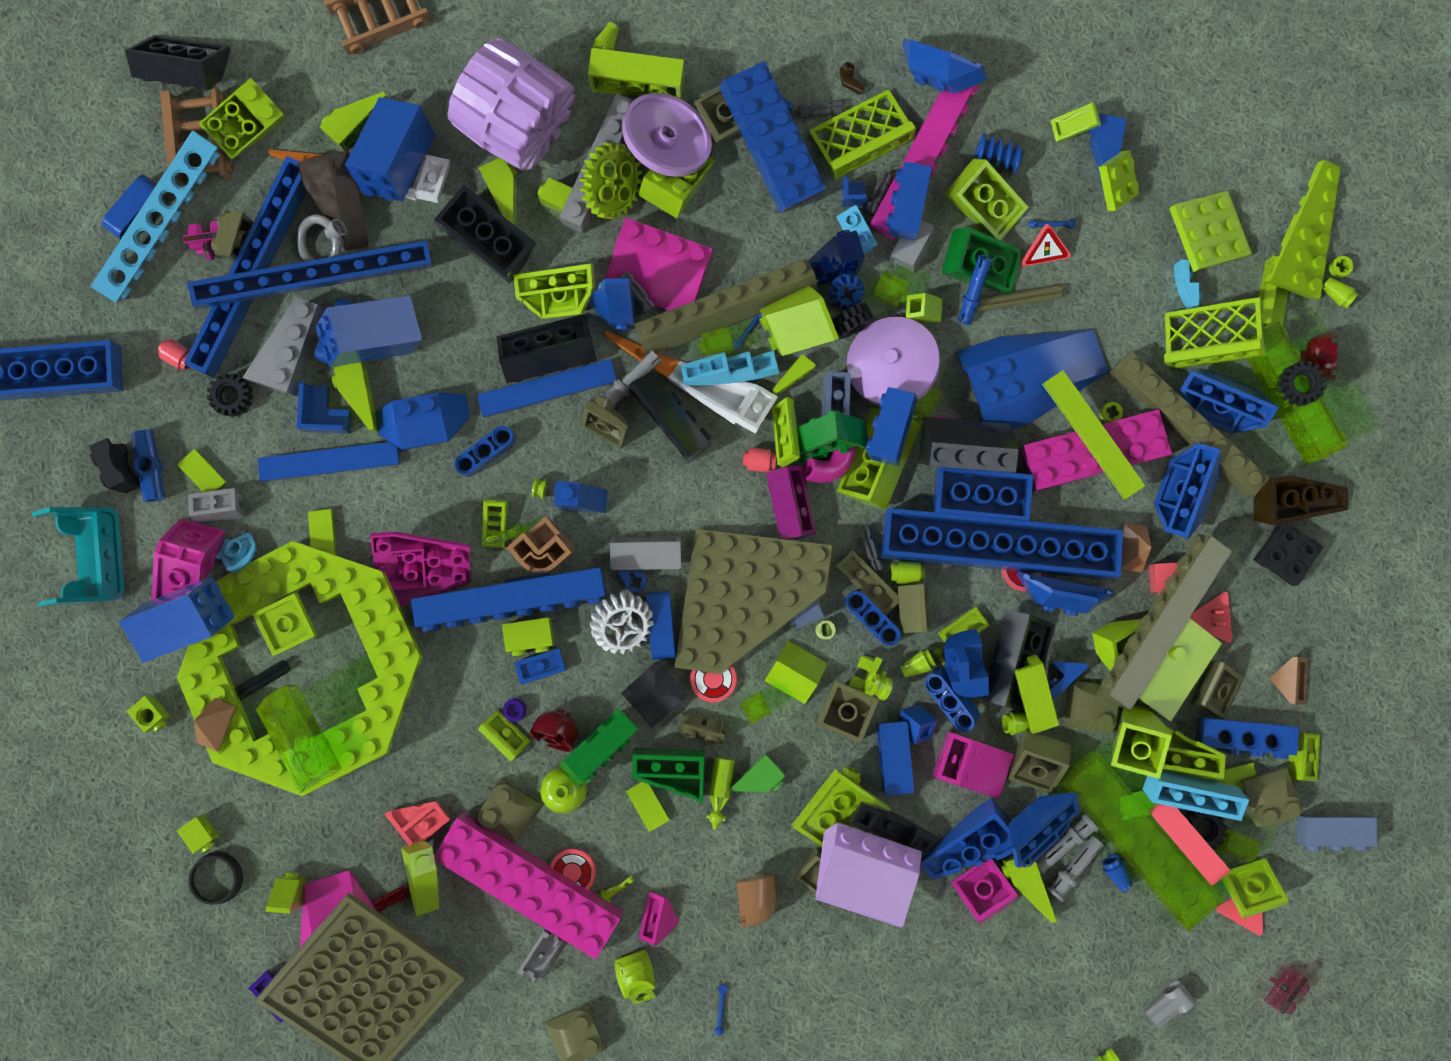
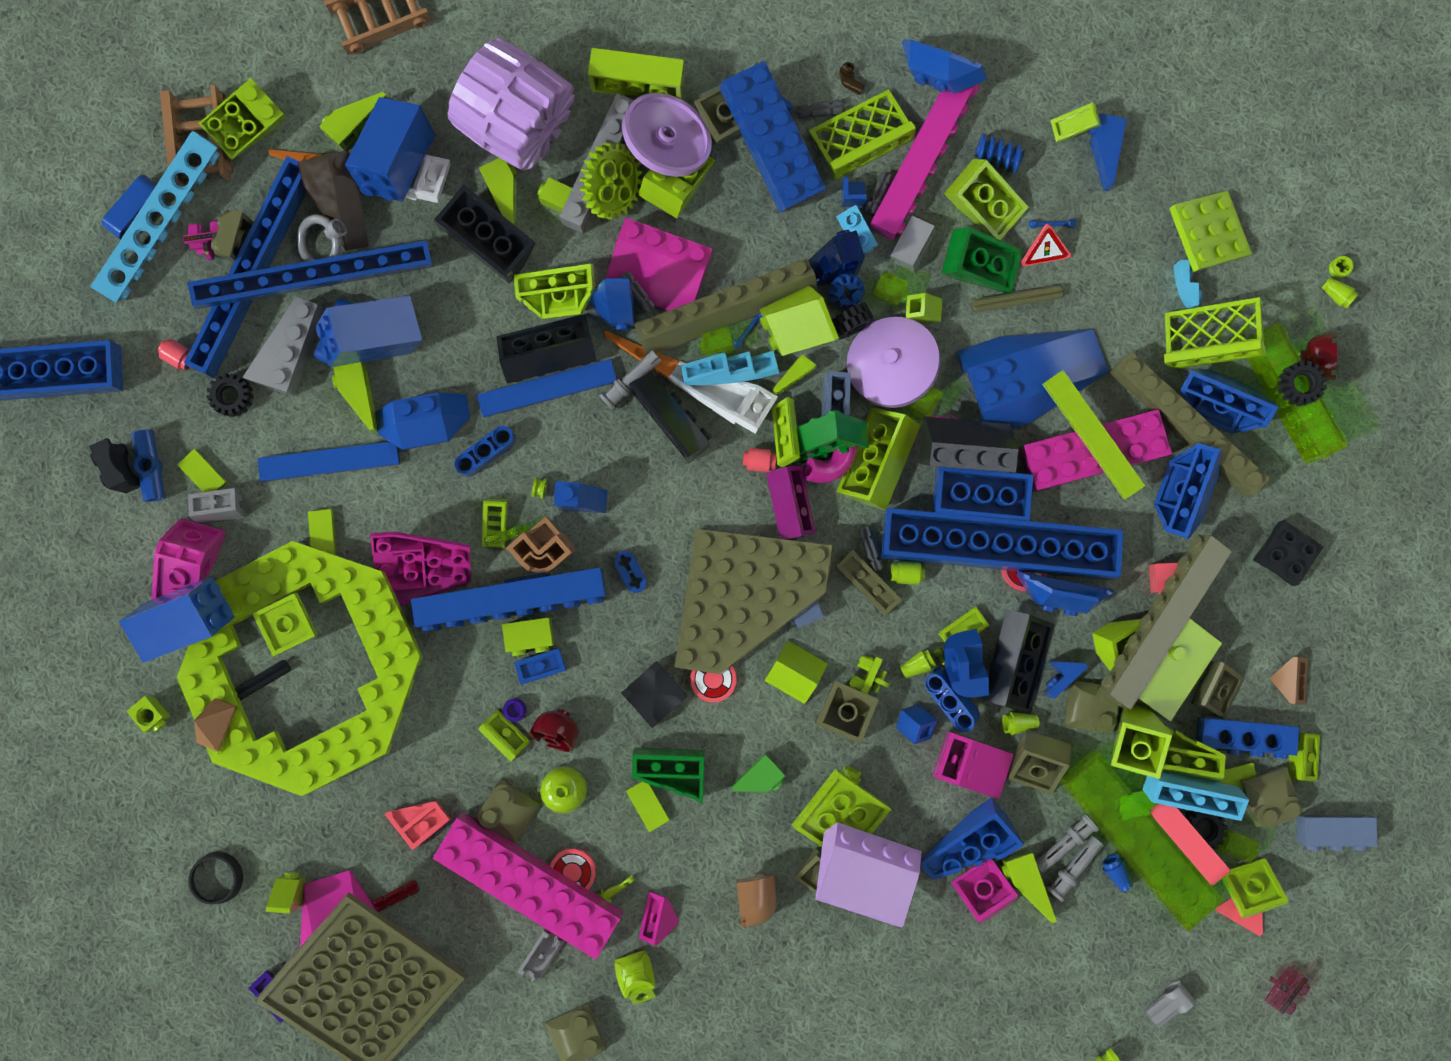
teal windscreen [32,507,125,607] -> none
black slope [125,35,231,91] -> none
lime brick [177,814,220,854] -> none
medium azure animal [215,533,257,573] -> none
clear neon green slope [256,684,342,793] -> none
blue panel [296,382,351,434] -> none
lime slope [401,840,439,917] -> none
green wedge [559,708,638,786] -> none
olive slope [581,395,628,448] -> none
white gear [590,592,654,654] -> none
lime cone [592,22,620,50] -> none
light grey panel [610,536,681,570] -> none
blue beam [646,591,676,660] -> none
olive hinge [678,712,728,745] -> none
lime wheel [707,757,735,830] -> none
blue hinge [714,984,728,1036] -> none
clear neon green brick [739,691,772,725] -> none
yellowish green hinge [815,621,836,640] -> none
blue beam [844,591,901,646] -> none
black slope [849,801,937,858] -> none
lime wheel [865,672,893,701] -> none
blue brick [866,387,918,466] -> none
blue panel [876,721,914,796] -> none
blue brick [885,161,932,240] -> none
olive slope [898,584,931,633] -> none
blue pin [957,254,993,325] -> none
blue wedge [1009,792,1080,868] -> none
lime panel [1015,654,1059,734] -> none
lime plate [1099,150,1139,211] -> none
lime bush [1100,402,1123,423] -> none
medium nougat slope [1121,523,1151,572] -> none
coral piece [1190,592,1232,643] -> none
dark brown wedge [1253,475,1348,525] -> none
lime panel [1254,255,1289,332] -> none
lime wing [1264,160,1341,300] -> none

